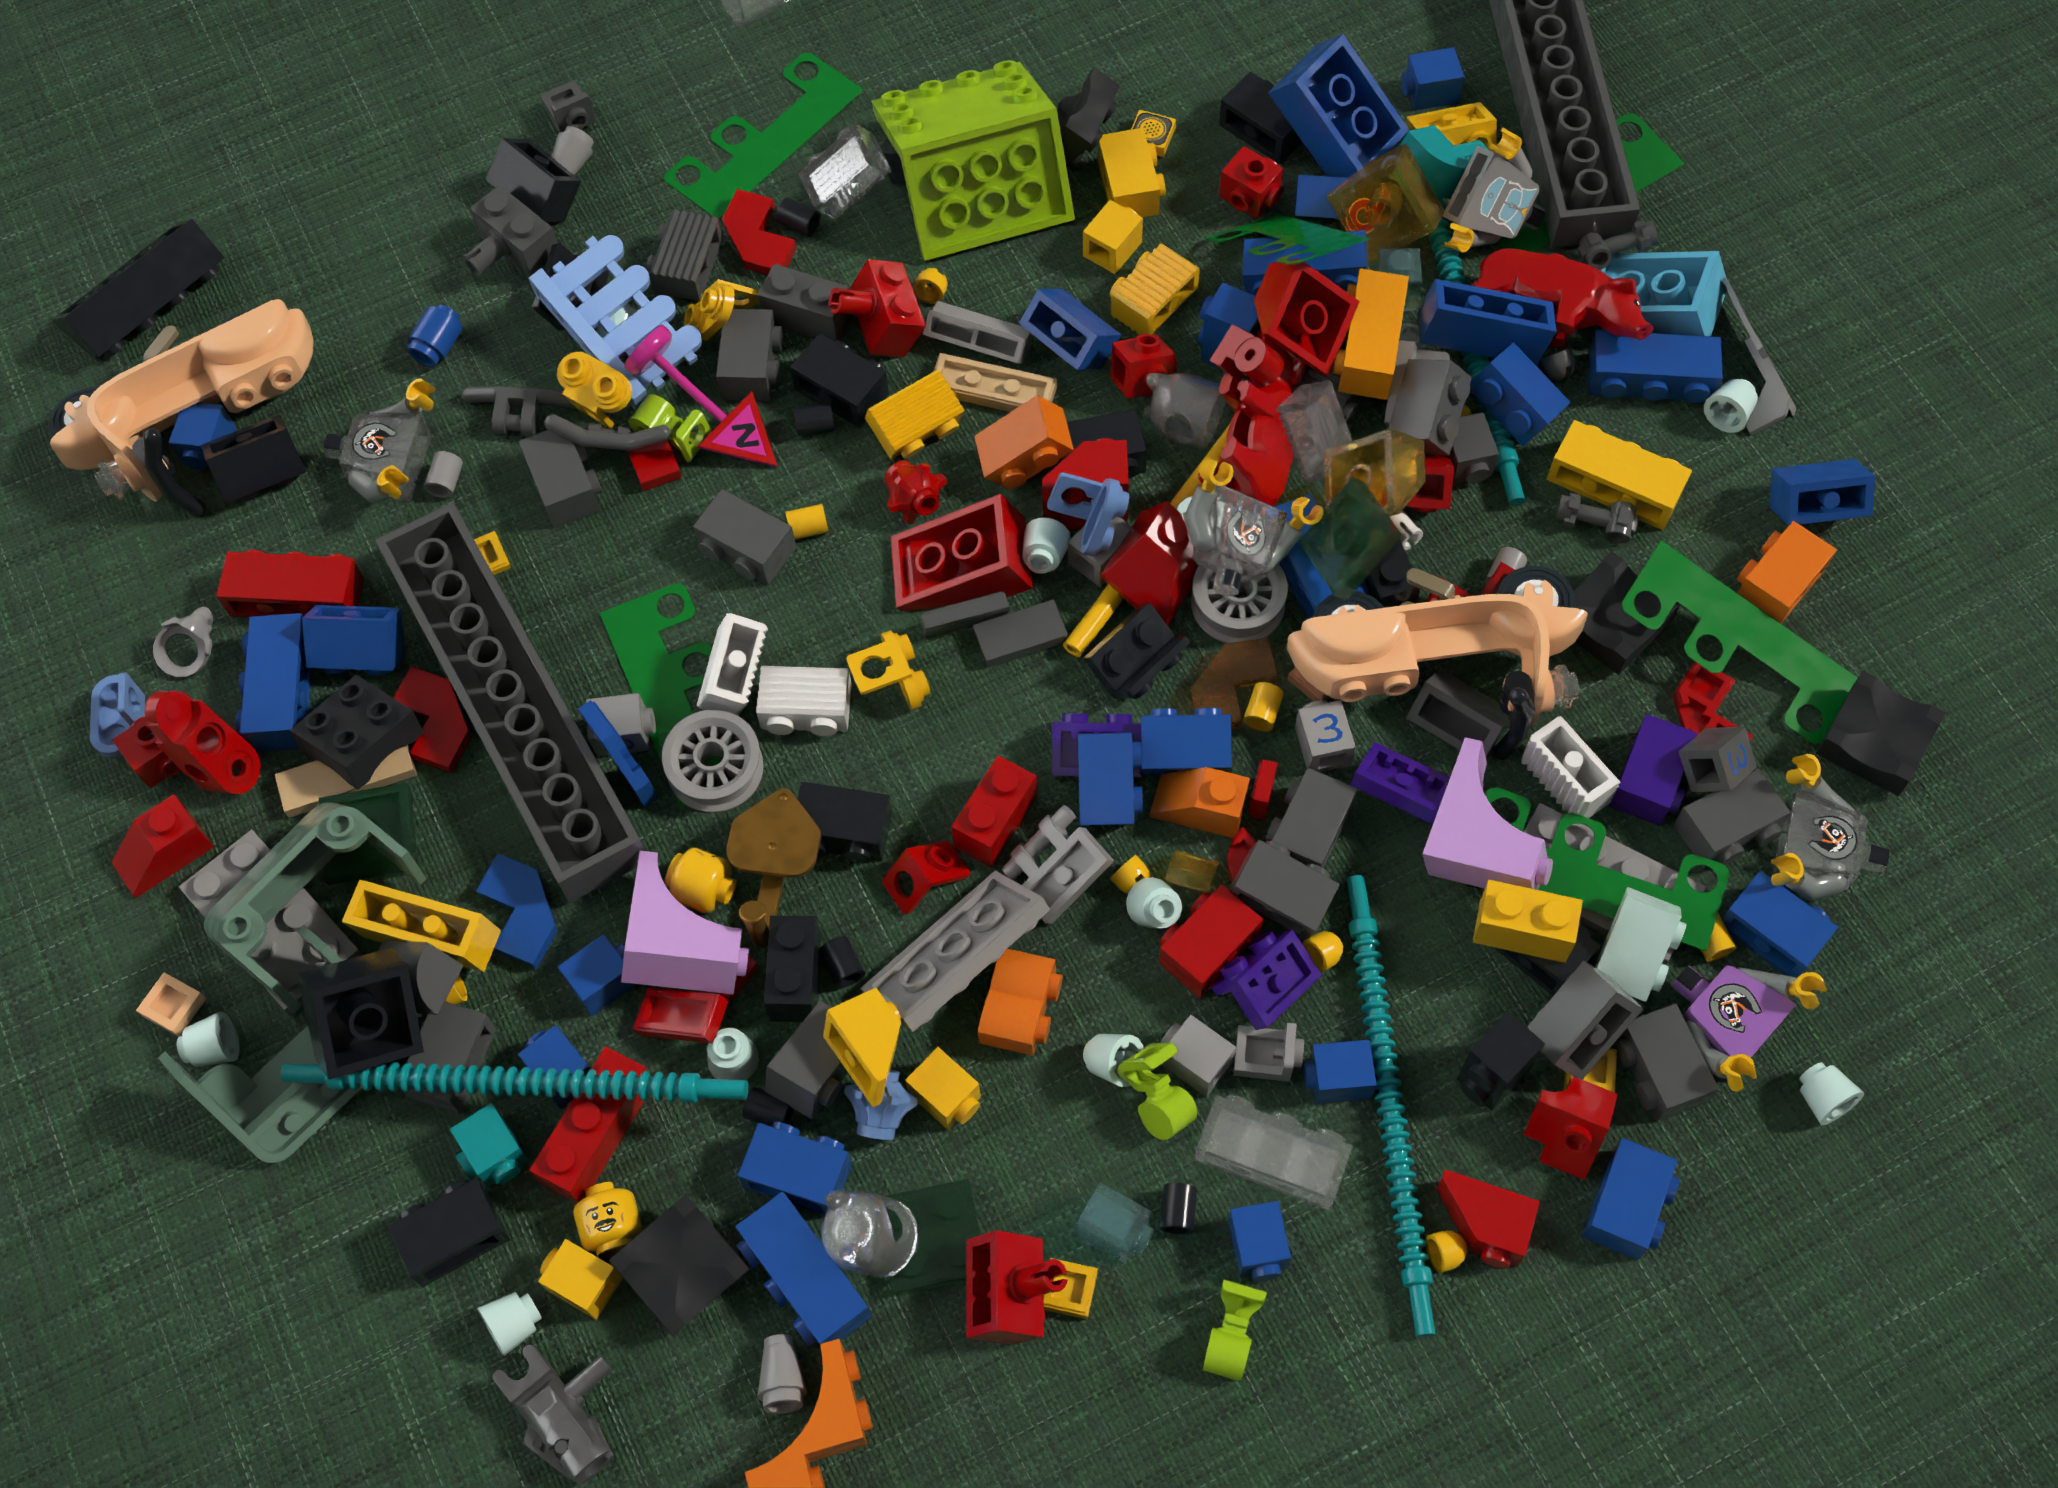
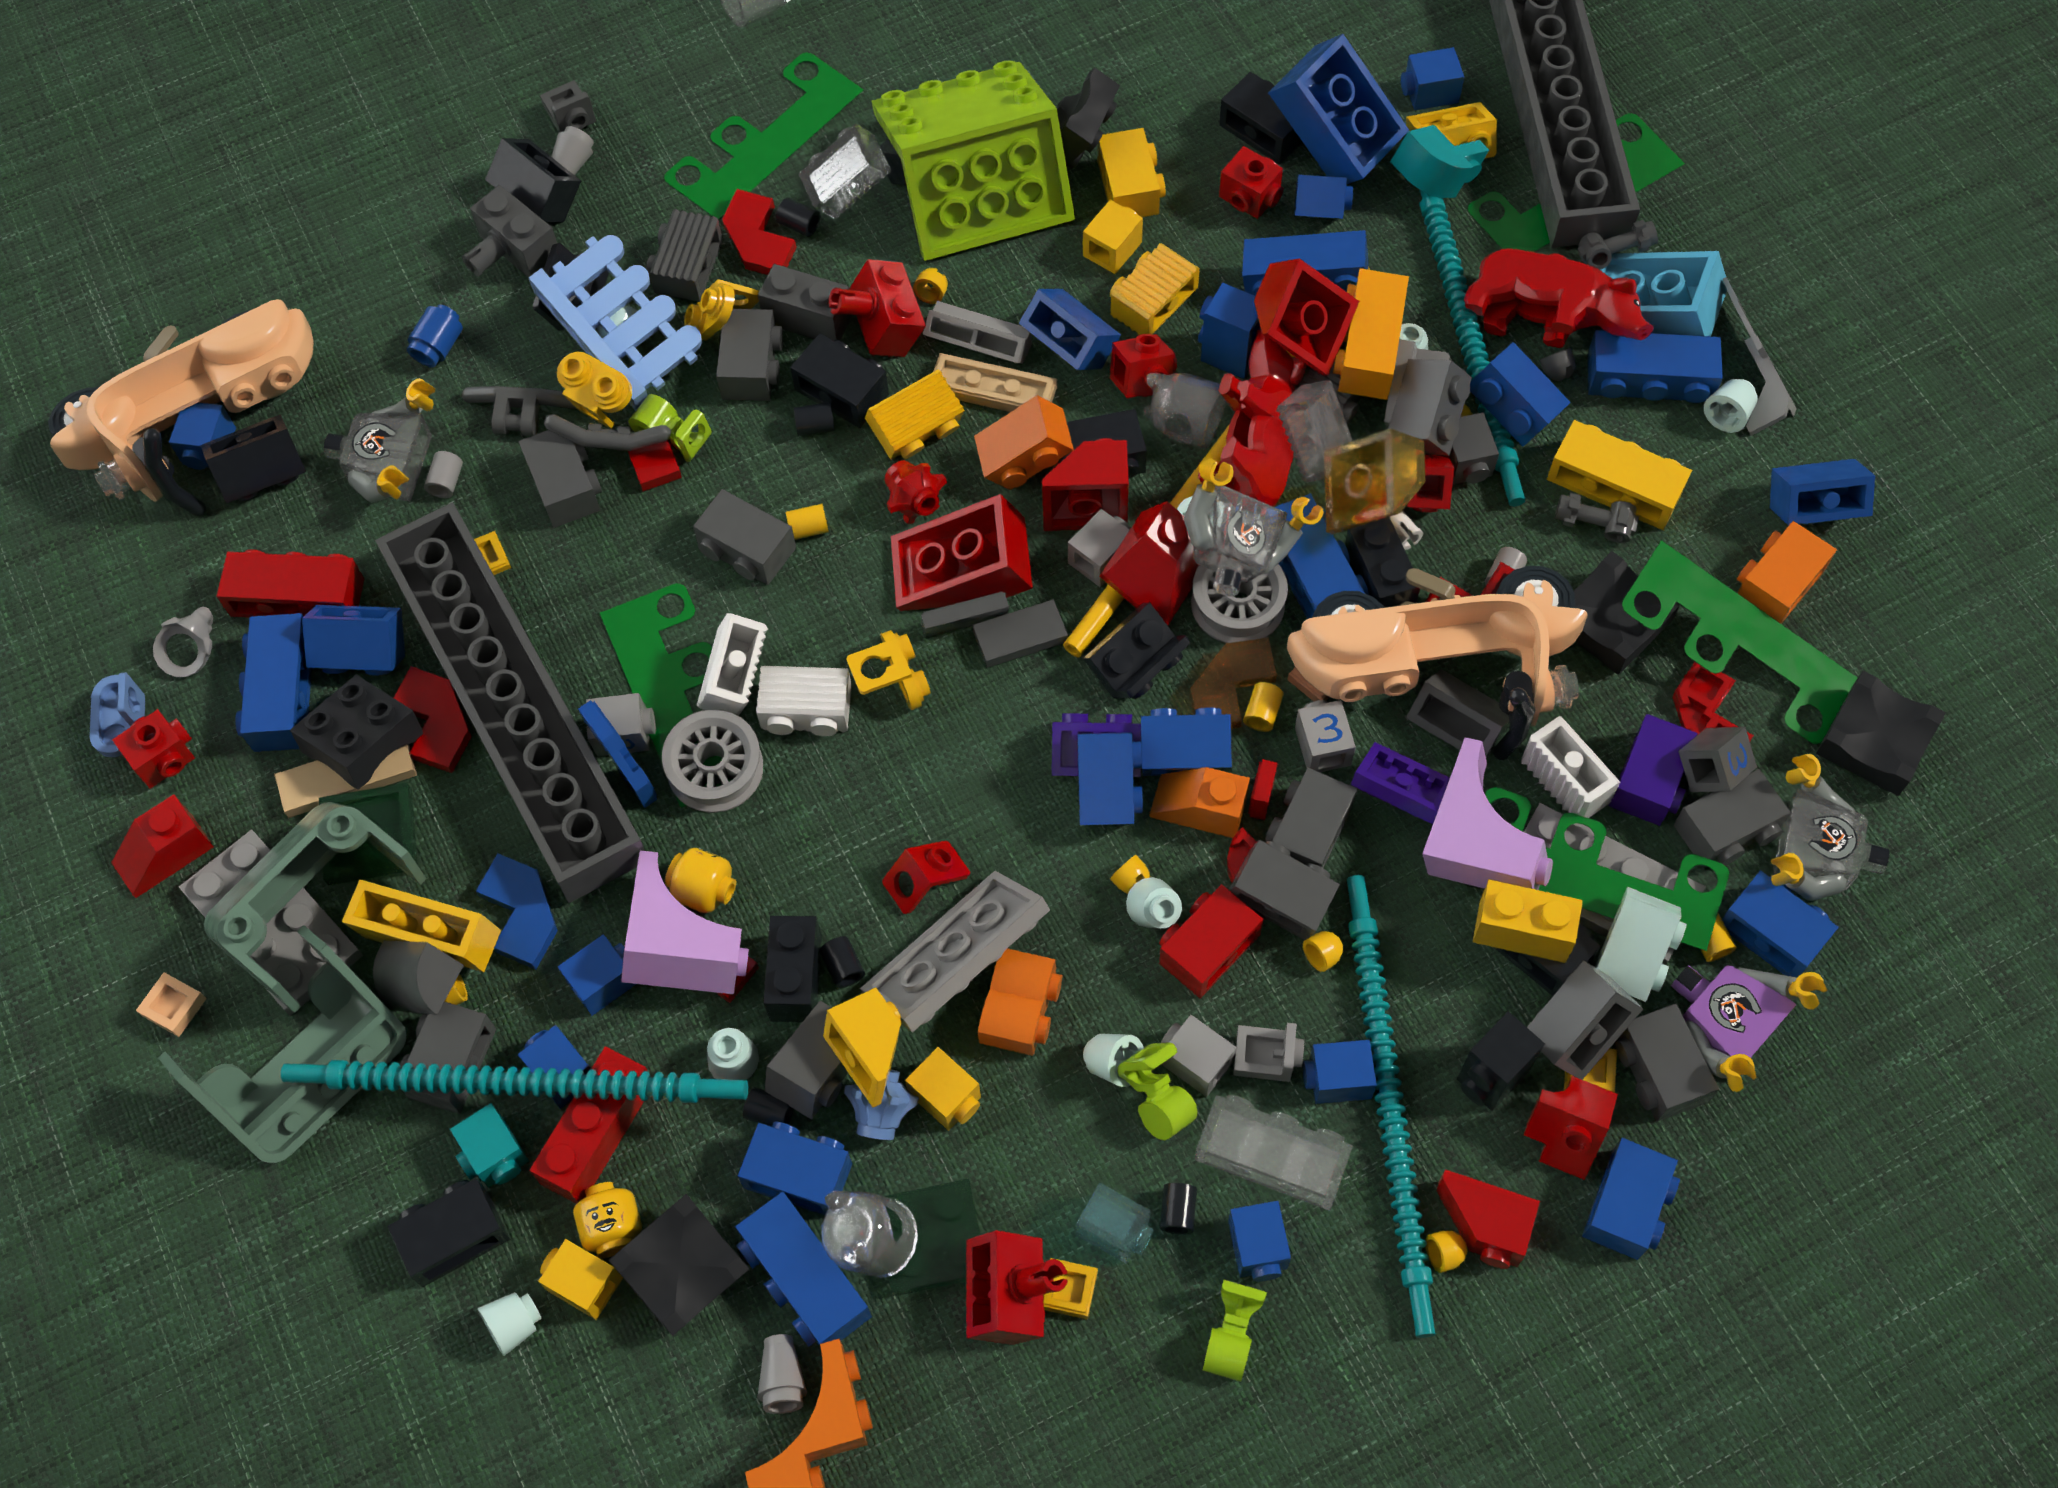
black slope [52,219,225,359] -> none
red piece [144,690,261,794] -> none
light aqua hat [177,1011,240,1067] -> none
black brick [297,948,424,1080] -> none
flat silver piece [493,1345,614,1485] -> none
dark pink piece [624,325,777,468] -> none
red tile [632,987,728,1044] -> none
pearl gold piece [726,788,821,948] -> none
black brick [797,781,893,863] -> none
red brick [951,755,1038,868] -> none
light grey plate [1002,805,1114,924] -> none
light aqua hat [1022,518,1071,574] -> none
medium blue bracket [1047,472,1129,556] -> none
tile [1131,110,1176,157] -> none
clear yellow tile [1165,850,1219,892] -> none
green piece [1206,214,1371,265] -> none
red leg [1209,325,1284,386] -> none
dark purple bracket [1211,929,1322,1030] -> none
clear green plate [1299,477,1402,601] -> none
clear yellow slope [1327,143,1445,262] -> none
clear light blue brick [1375,248,1422,311] -> none
blue brick [1417,279,1557,366] -> none
light grey torso [1442,127,1546,253] -> none
light aqua hat [1799,1062,1864,1126] -> none

